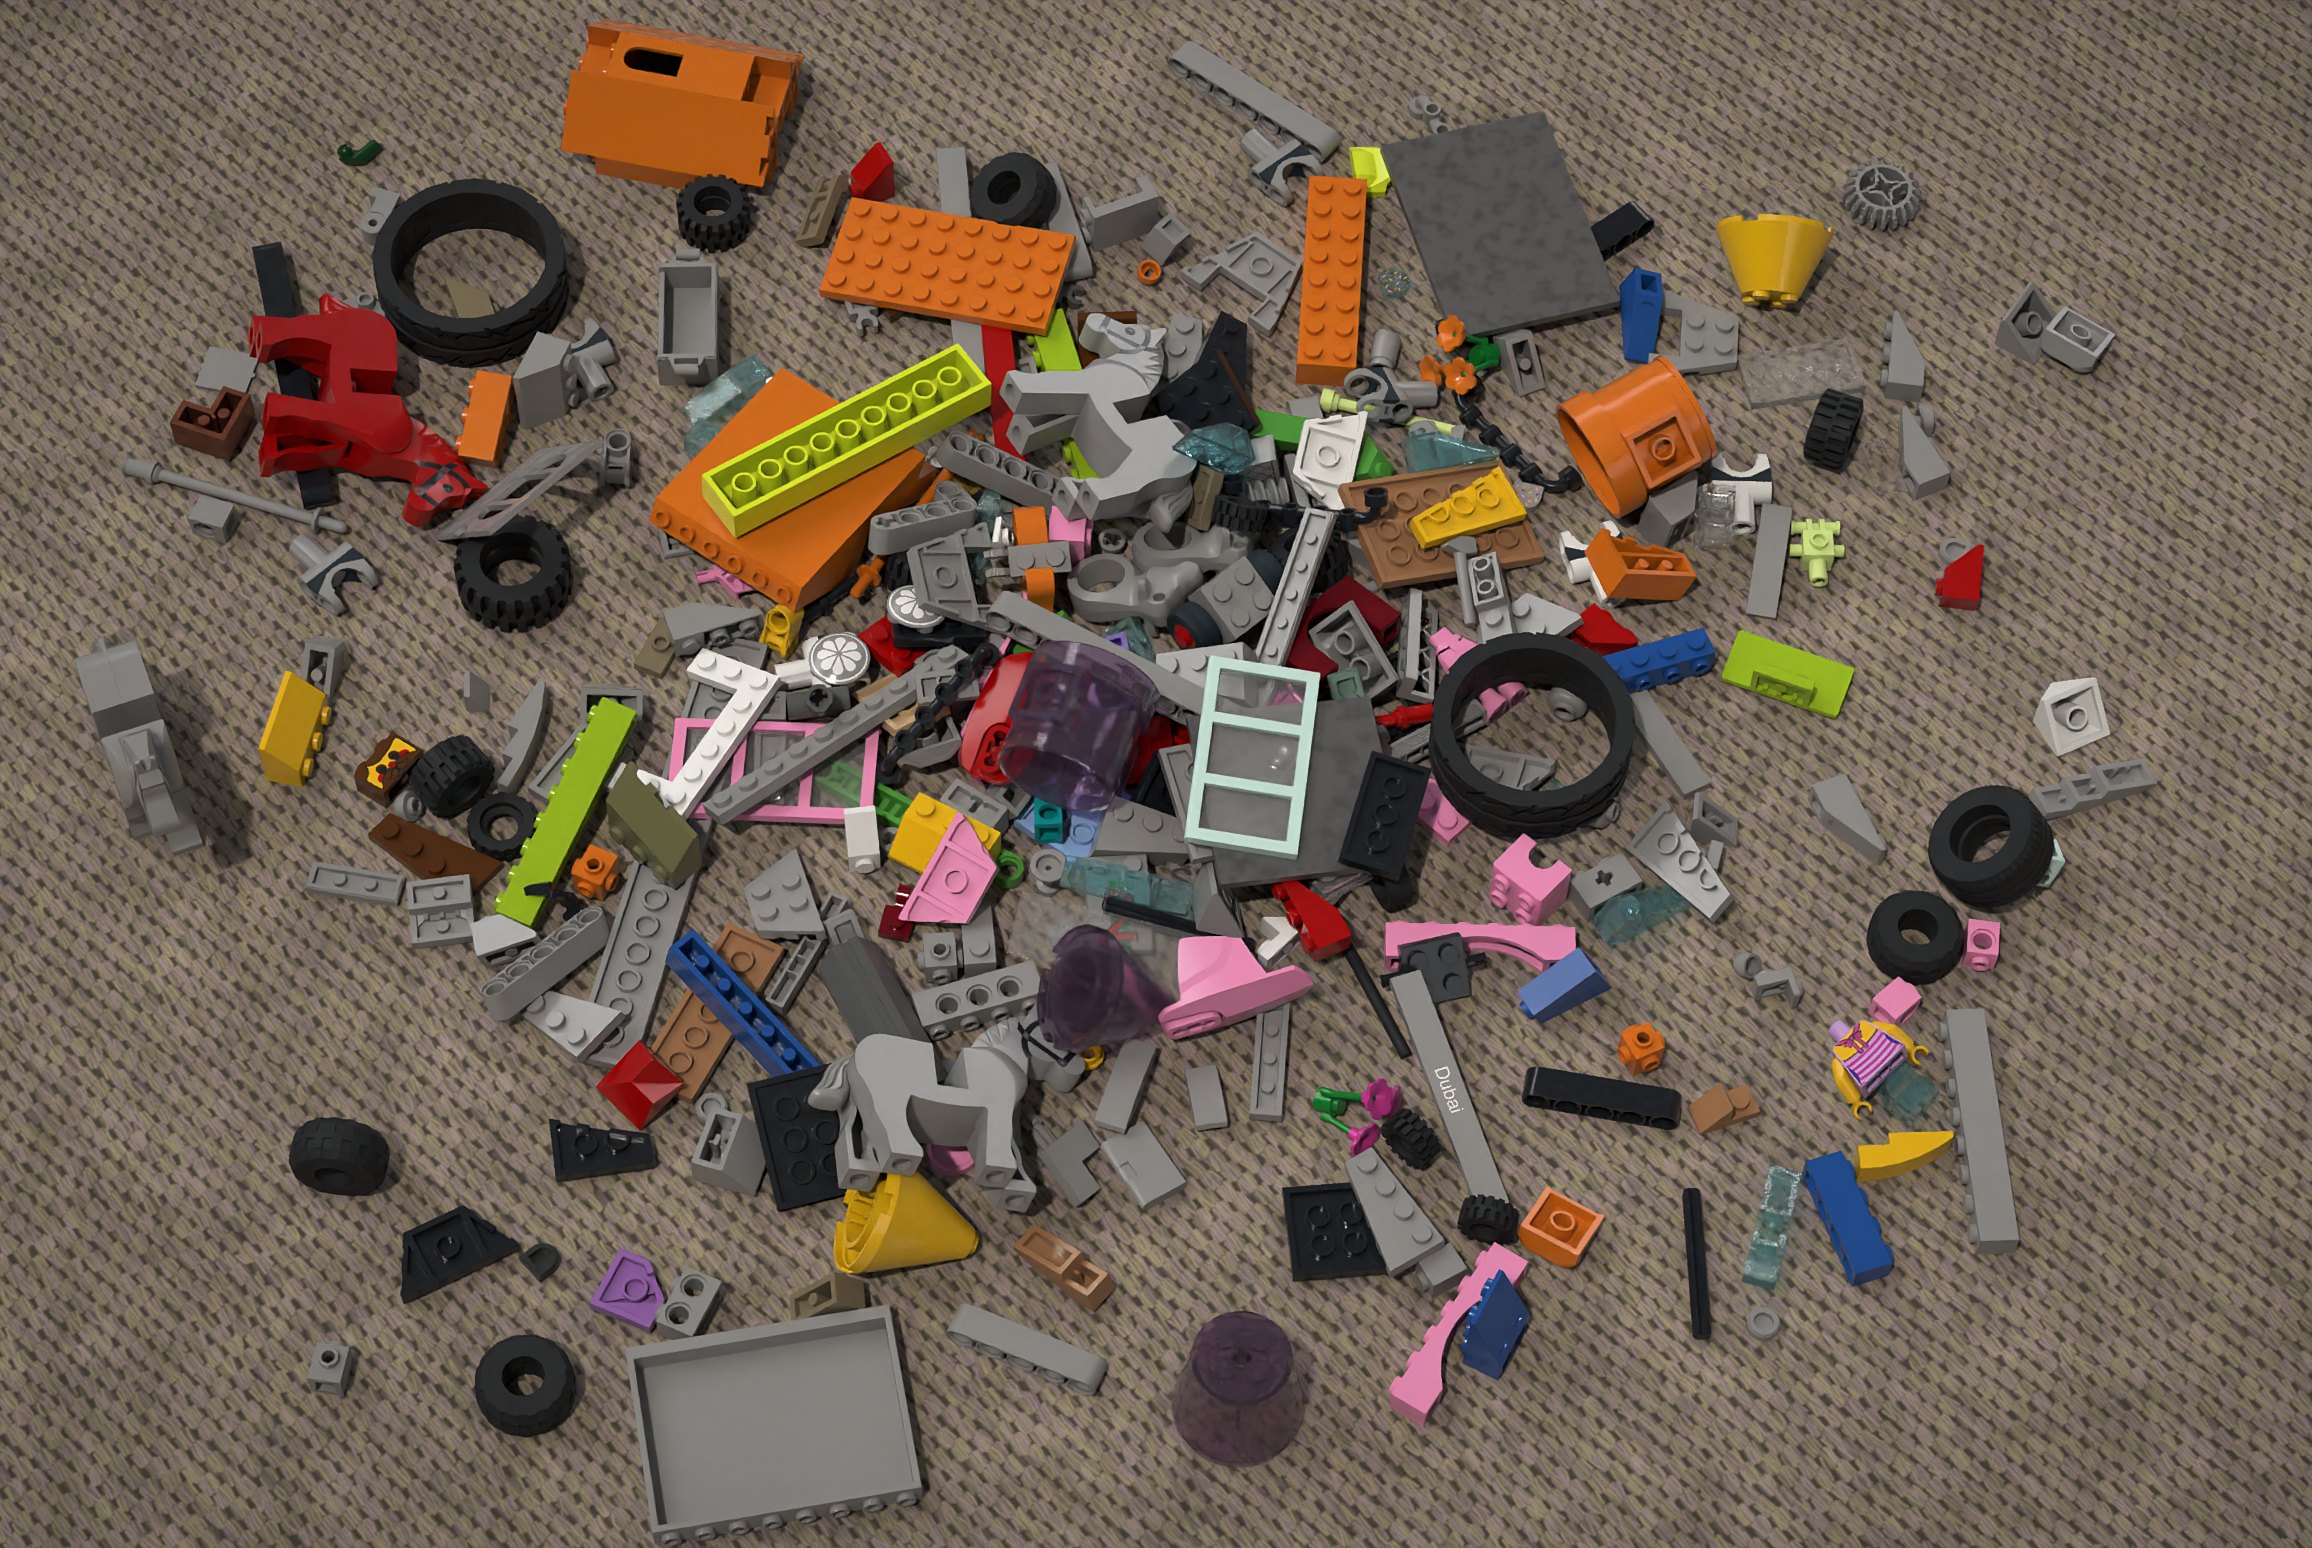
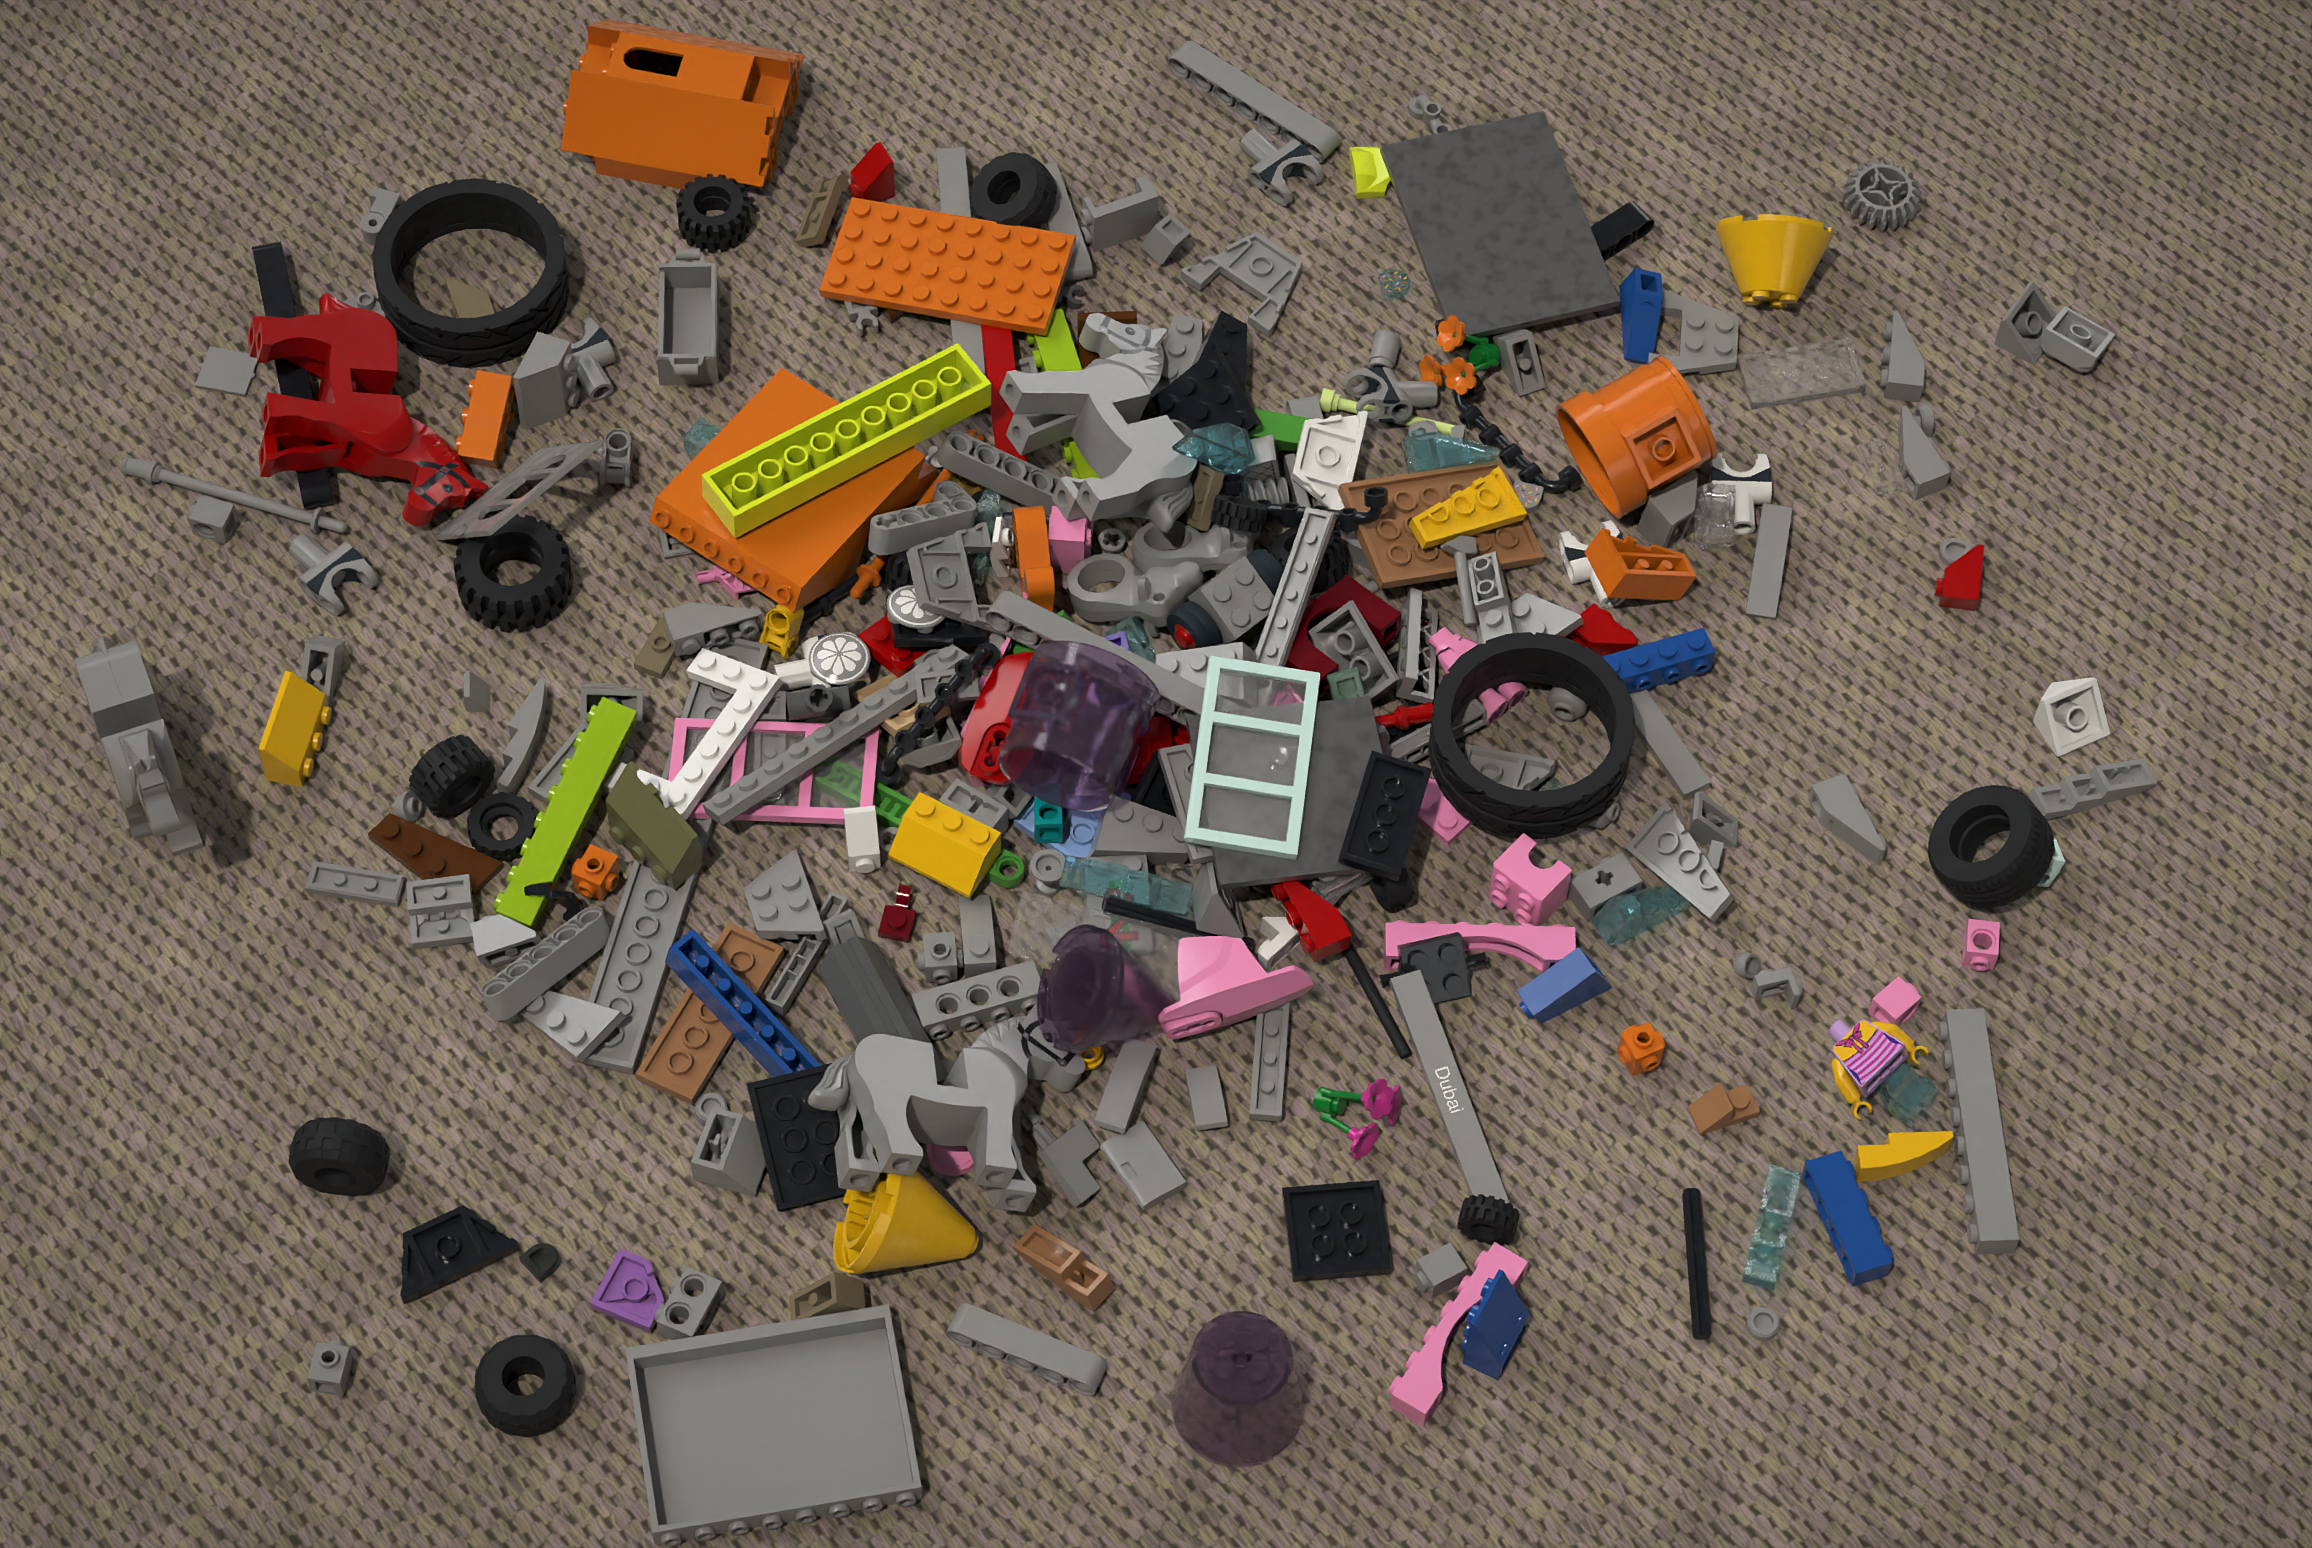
copper brick [170,386,255,461] -> none
dark green arm [337,139,382,165] -> none
reddish brown brick [354,732,423,809] -> none
black wing [549,1119,654,1182] -> none
red slope [595,1040,685,1131] -> none
clear light blue slope [681,354,771,432] -> none
bright pink wing [898,812,999,924] -> none
light grey hinge [983,541,1072,578] -> none
orange hinge [1137,260,1161,286] -> none
orange brick [1295,175,1367,387] -> none
light grey wing [1344,1147,1445,1278] -> none
bright green slope [1352,431,1395,482] -> none
black tyre [1381,1108,1441,1169] -> none
orange slope [1517,1186,1605,1268] -> none
black beam [1522,1067,1682,1130] -> none
lime bracket [1721,630,1855,719] -> none
yellowish green piece [1789,518,1844,587] -> none
black tyre [1803,388,1864,470] -> none
black tyre [1866,890,1964,985] -> none

